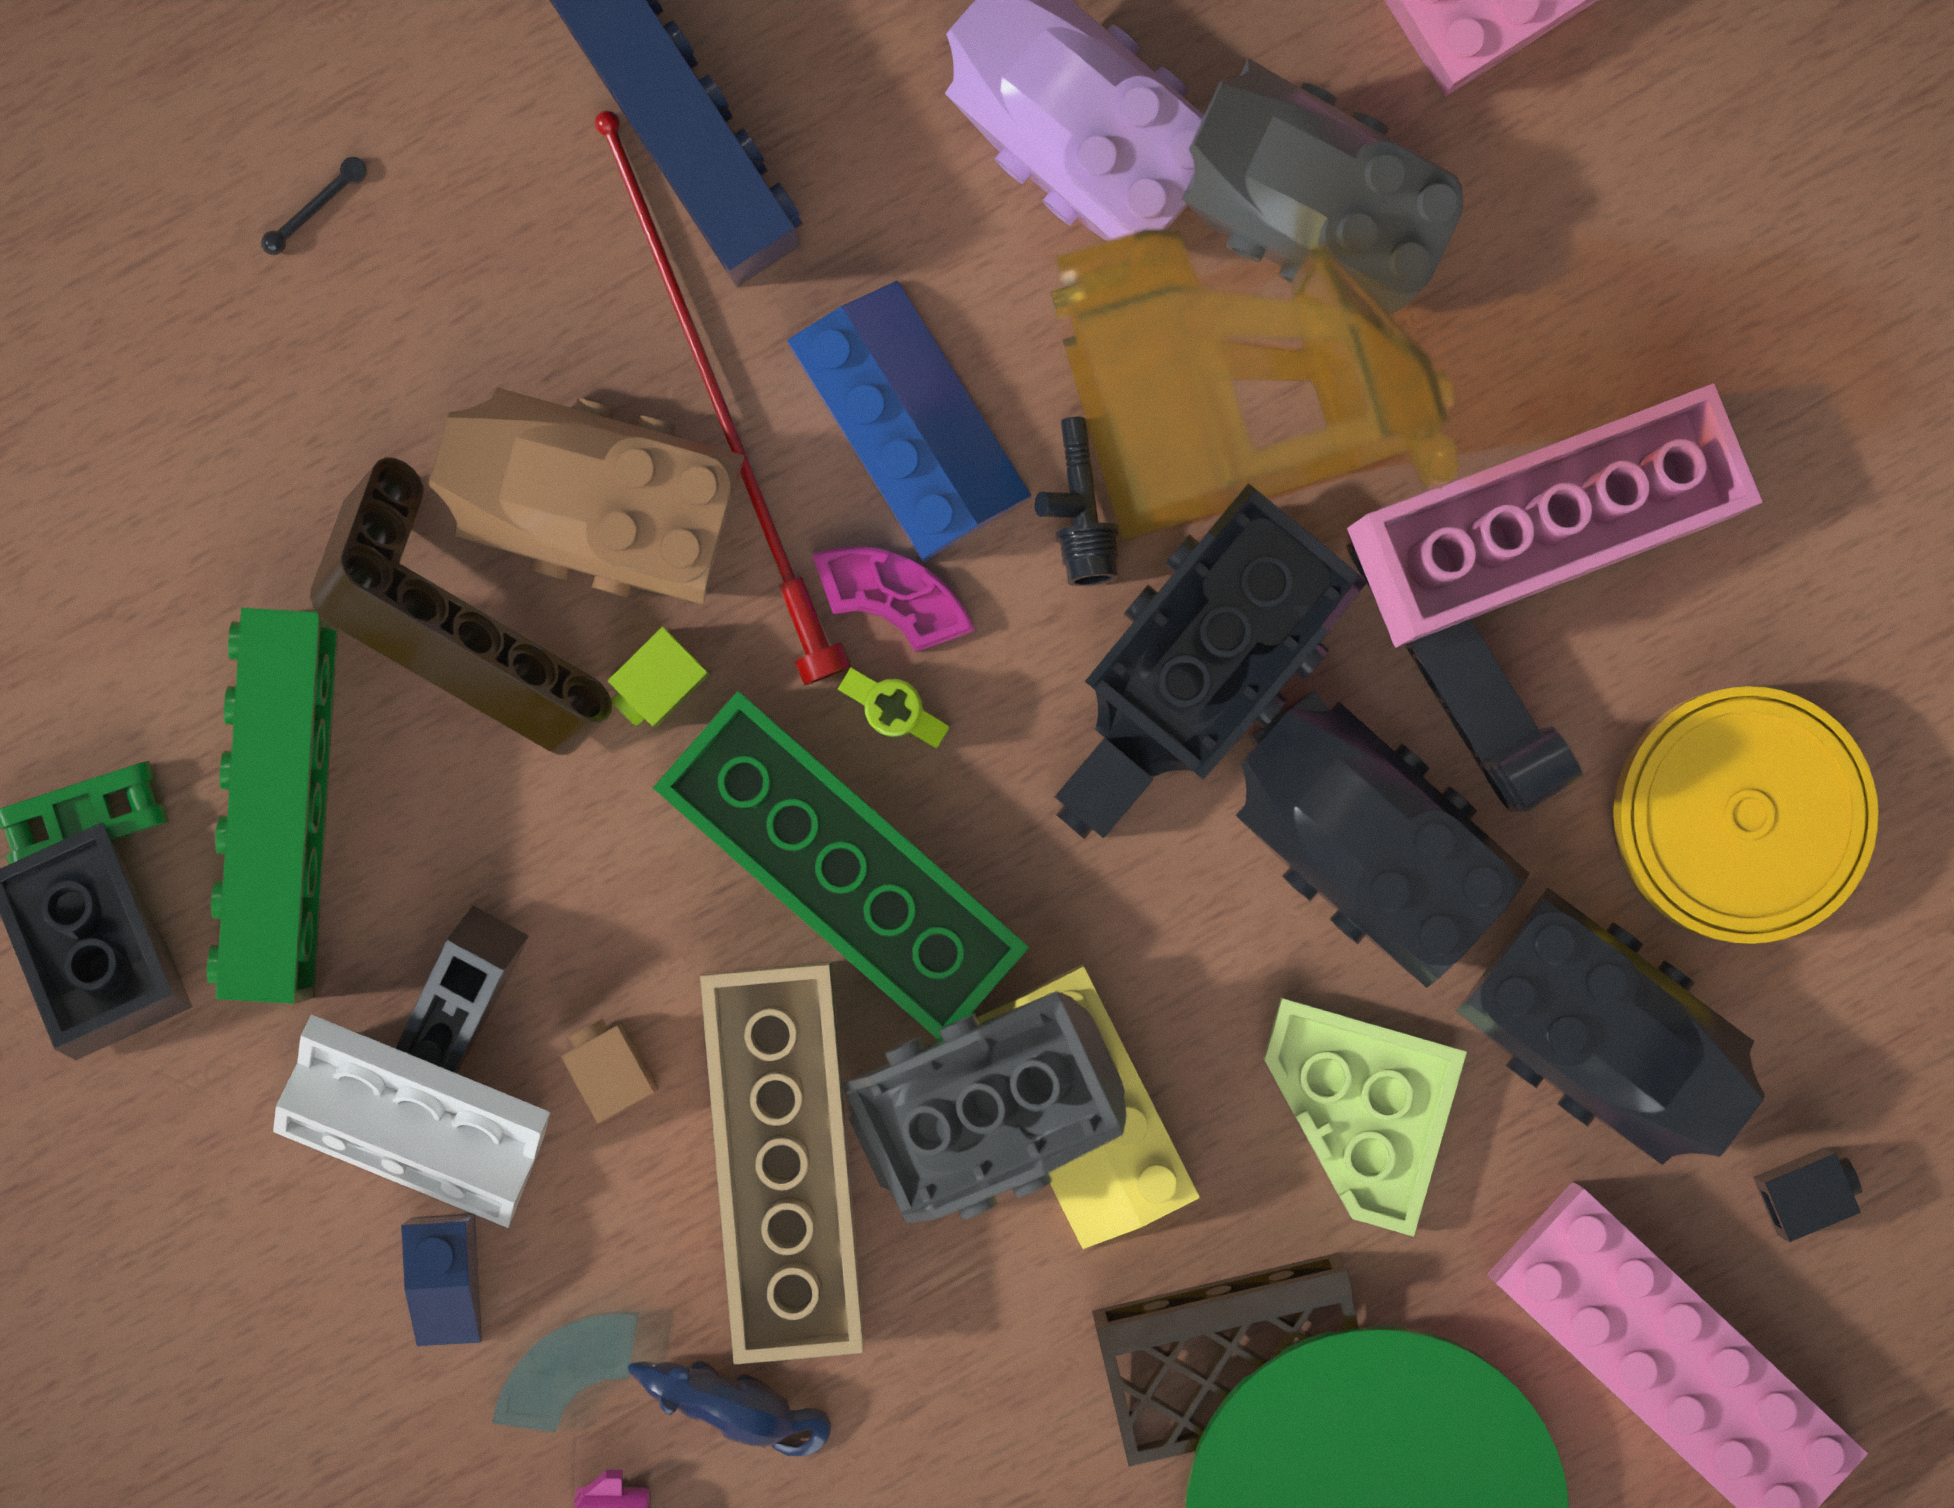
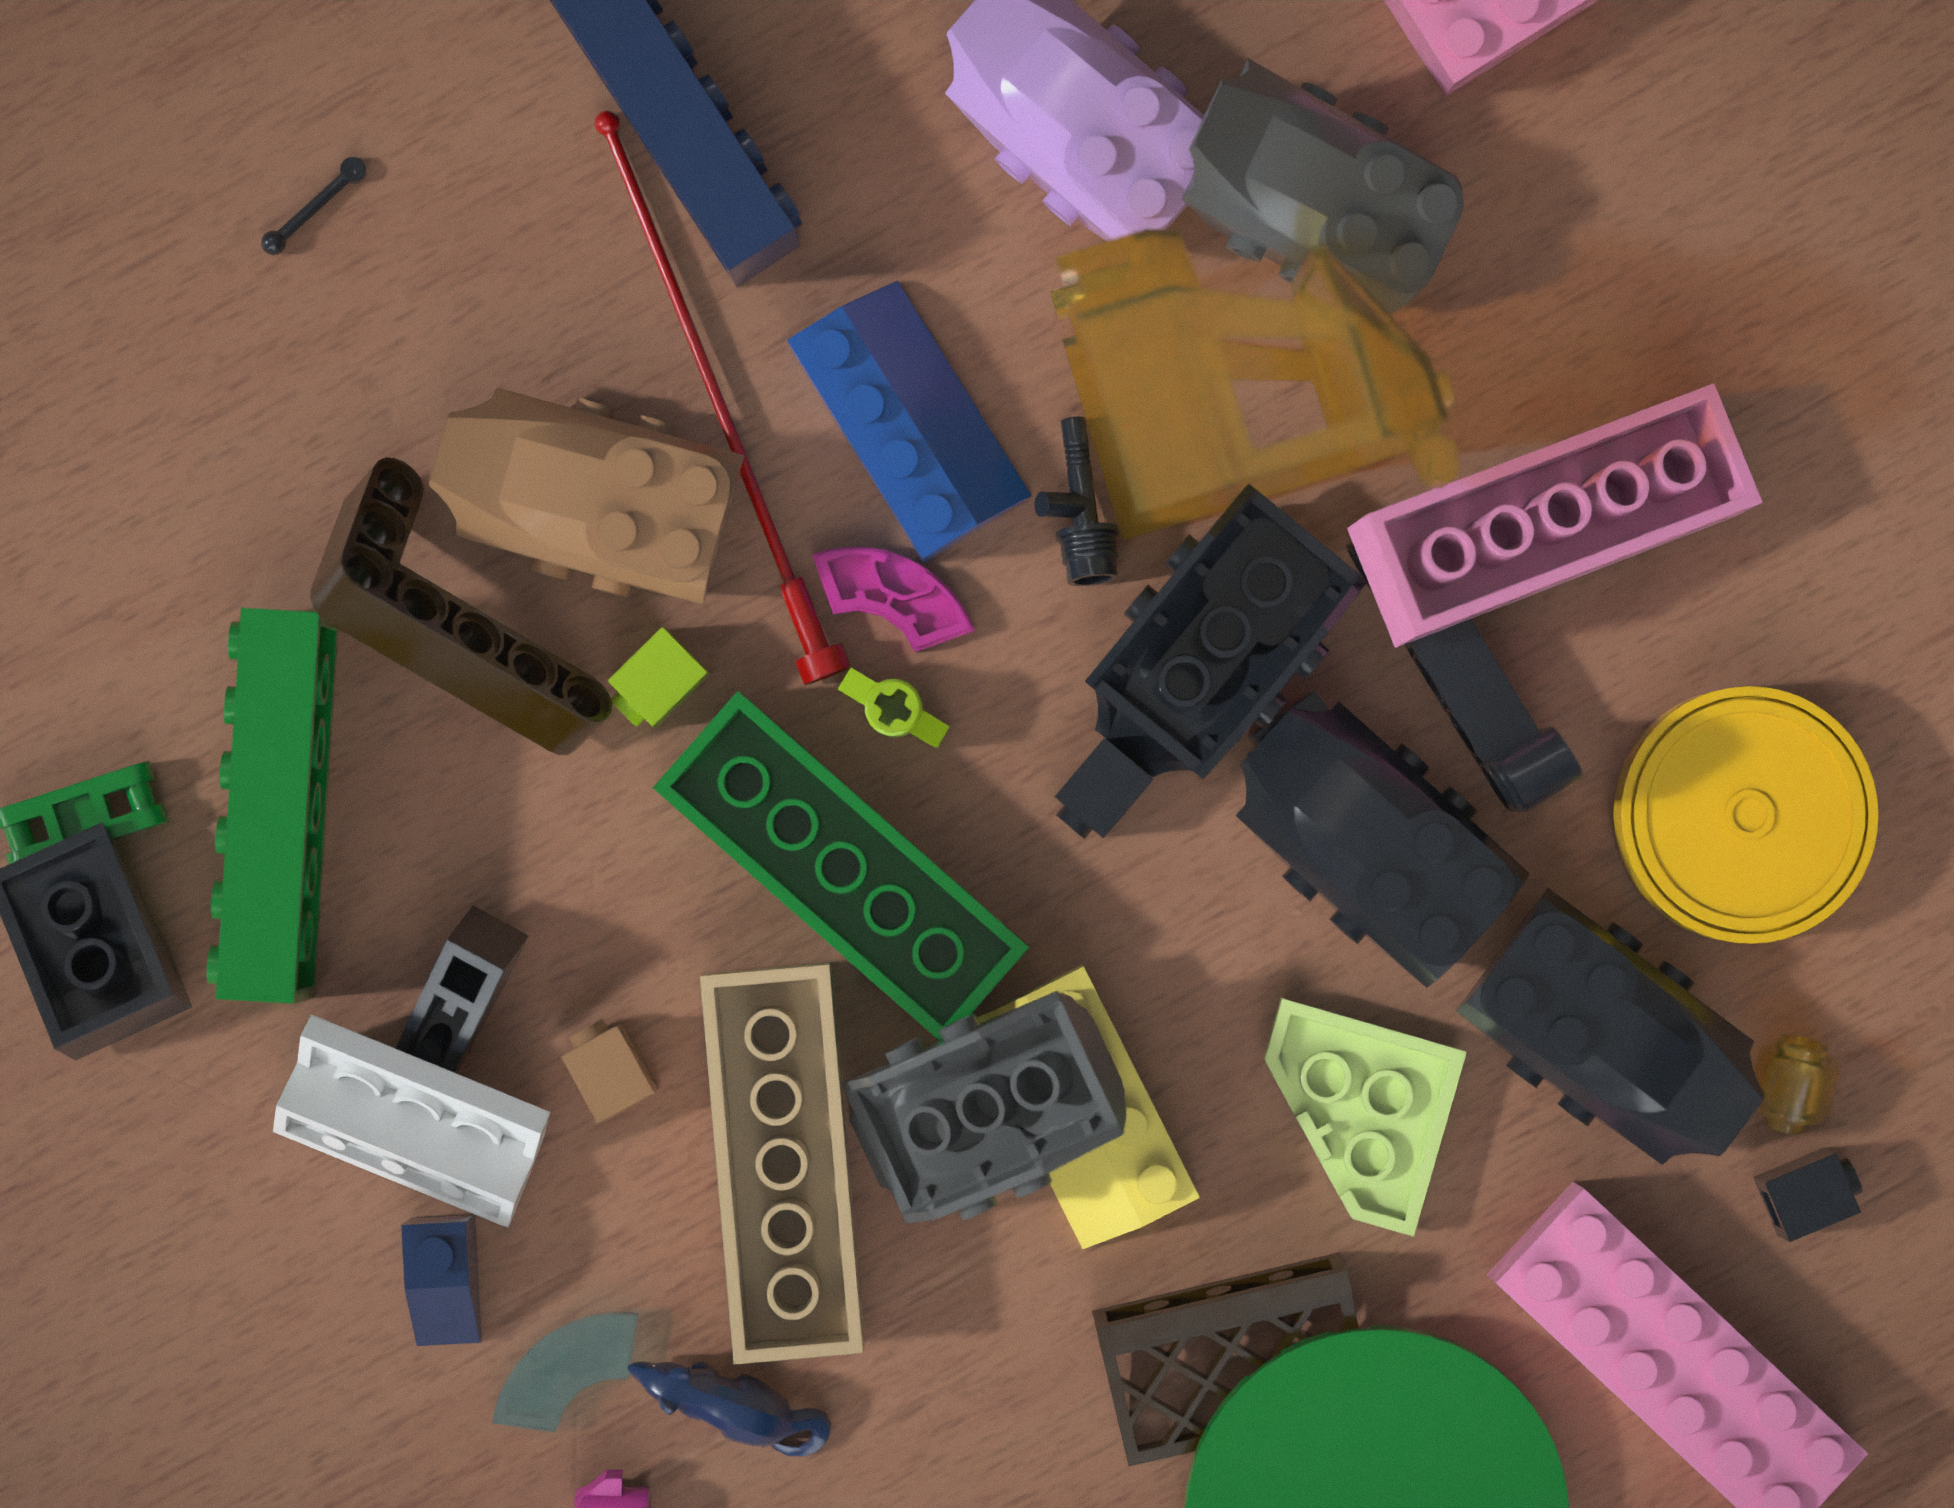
none -> clear yellow head [1754,1034,1839,1134]

